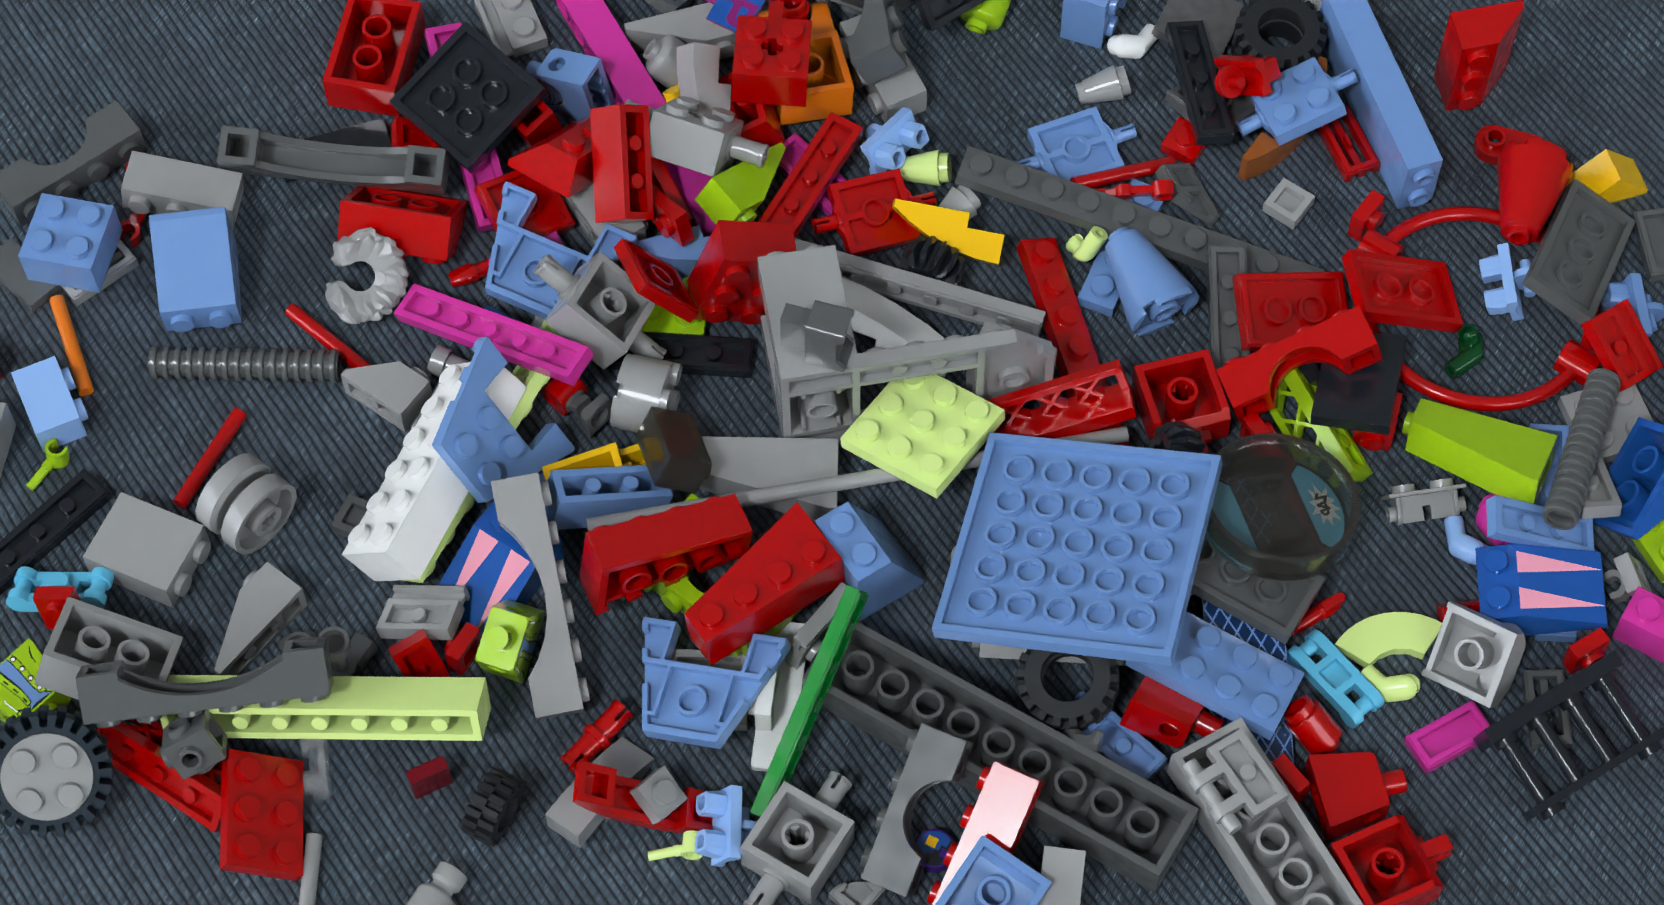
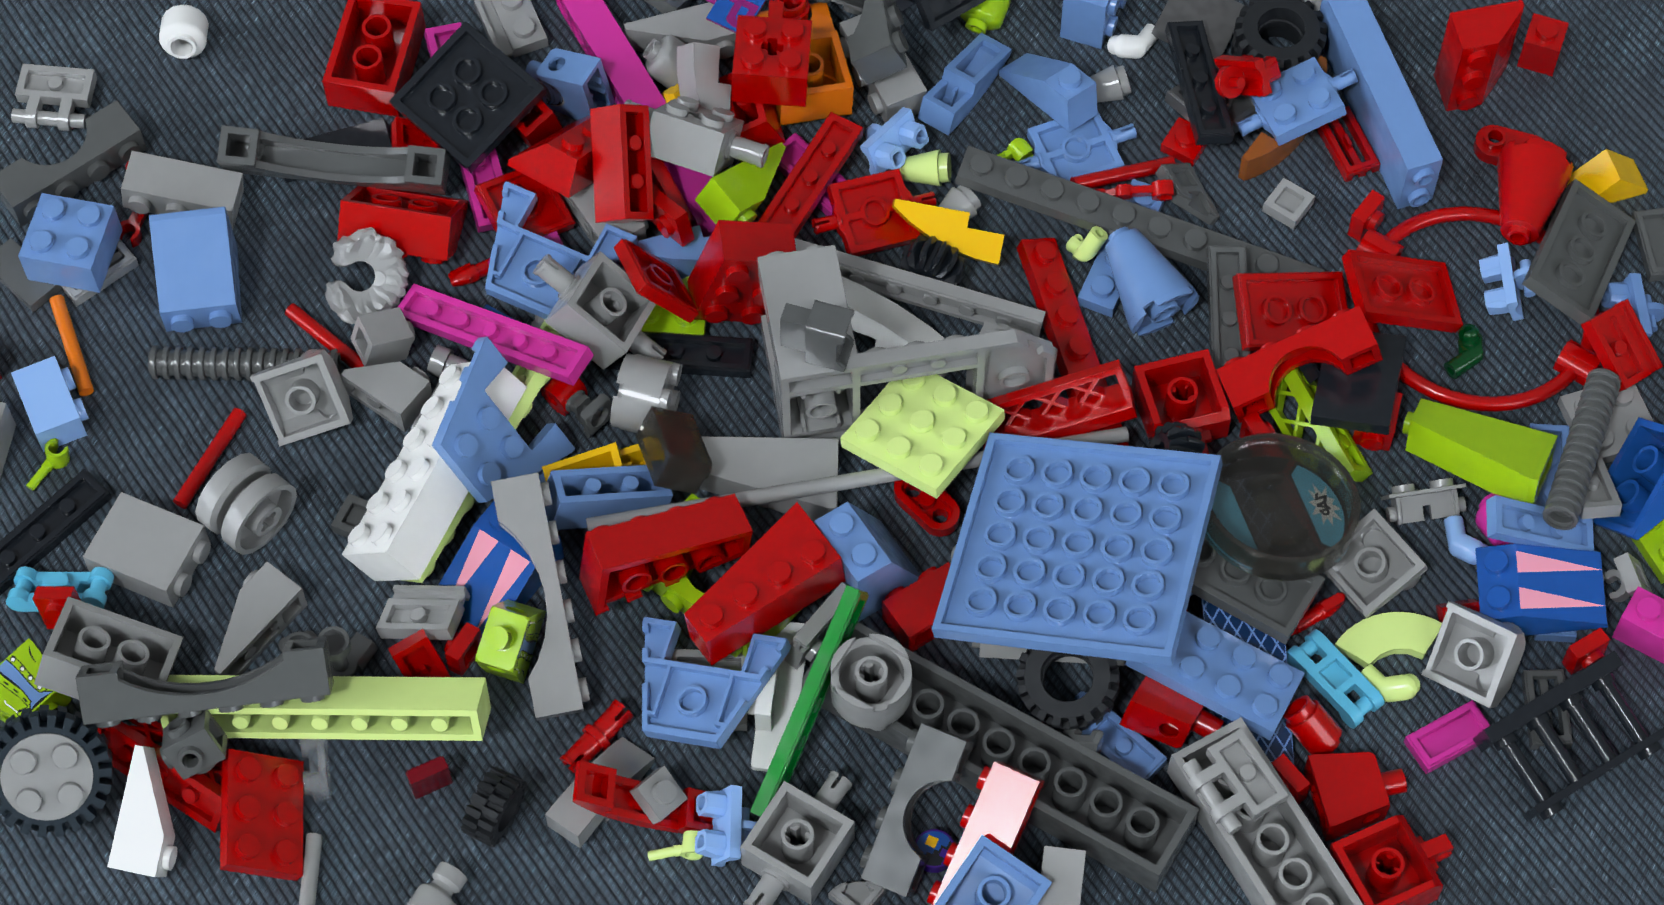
none -> light grey plate [11,64,97,131]
none -> white slope [107,745,177,877]
none -> white head [159,5,209,59]
none -> light grey slope [250,349,353,447]
none -> light grey brick [350,307,415,366]
none -> light grey brick [830,634,913,731]
none -> red brick [882,562,951,652]
none -> red plate [894,480,960,537]
none -> medium blue slope [918,32,1012,136]
none -> lime hand [997,138,1034,161]
none -> medium blue slope [999,53,1098,132]
none -> light grey slope [1320,508,1428,619]
none -> red brick [1517,13,1569,76]

